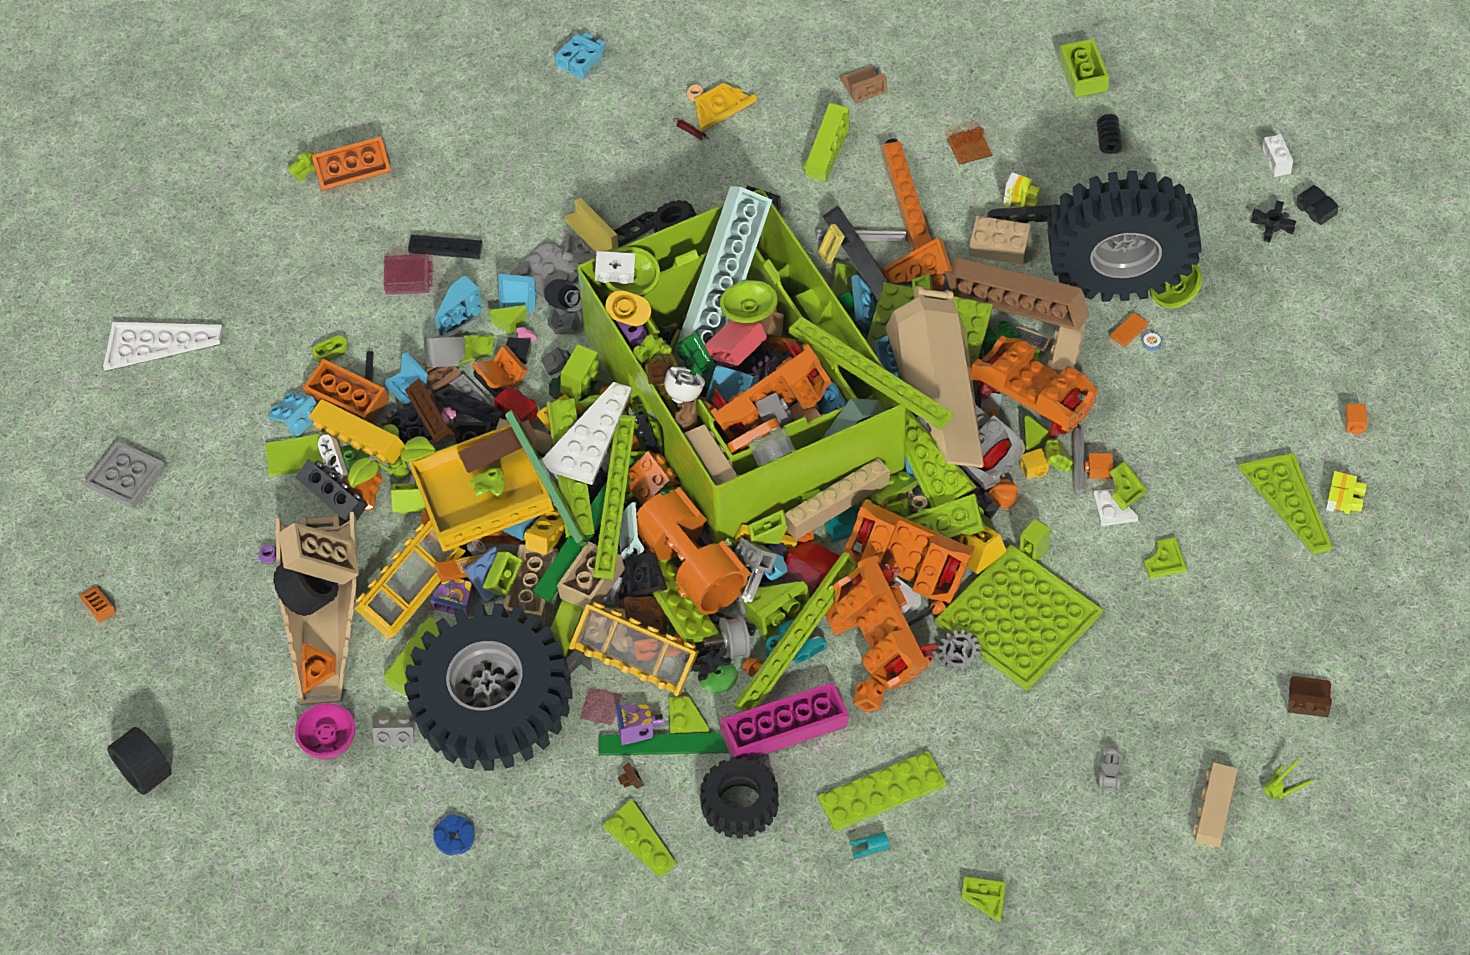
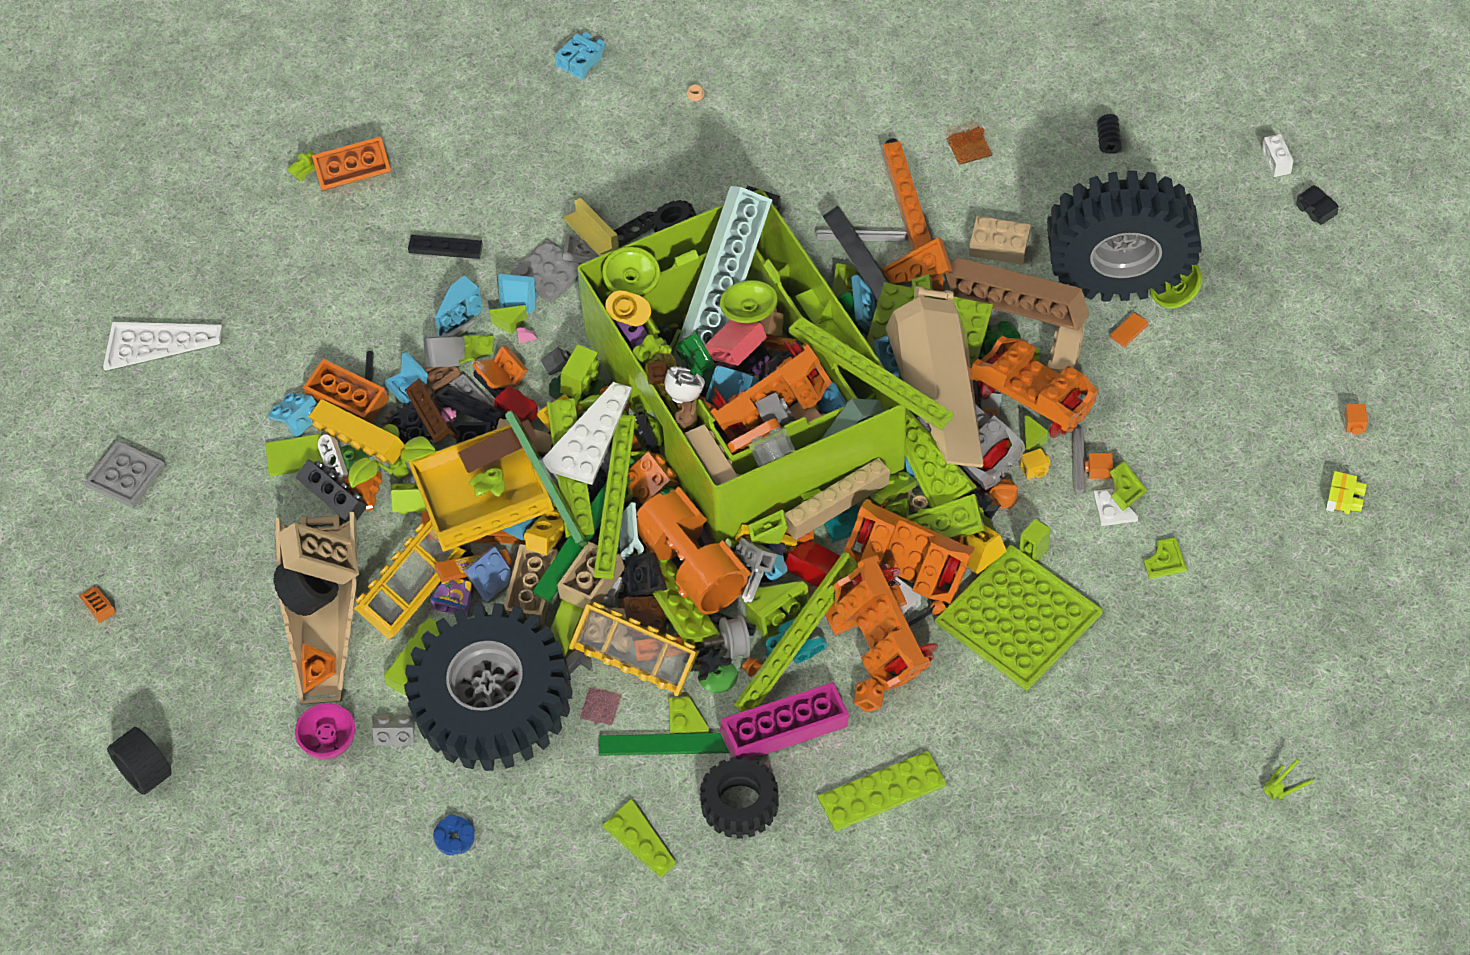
medium lavender plate [259,545,277,564] -> none
lime plate [312,335,348,362] -> none
clear pink brick [384,254,433,295] -> none
tile [467,539,487,555] -> none
lime brick [482,552,522,595] -> none
black piece [506,337,532,364] -> none
black piece [544,279,582,312] -> none
dark grey bracket [547,310,579,334] -> none
white brick [595,251,635,284] -> none
medium lavender torso [616,705,664,745] -> none
reddish brown tile [618,762,645,789] -> none
dark red piece [674,118,709,140] -> none
yellow wing [695,83,757,132] -> none
clear pink piece [782,557,822,598] -> none
lime wedge [803,102,850,182] -> none
light yellow tile [818,224,845,264] -> none
medium nougat bracket [841,66,887,103] -> none
teal hinge [849,831,890,859] -> none
light grey gear [938,630,982,673] -> none
lime wing [961,877,1006,922] -> none
black beam [987,205,1053,223] -> none
neon yellow hips [1003,172,1040,208] -> none
tile [1016,326,1051,355] -> none
lime rock [1045,438,1074,472] -> none
lime brick [1059,39,1109,98] -> none
light grey connector [1099,749,1121,790] -> none
tile [1142,332,1161,351] -> none
tan brick [1193,763,1238,848] -> none
lime wing [1238,452,1332,555] -> none
black pin [1251,200,1297,243] -> none
reddish brown bracket [1288,676,1332,717] -> none

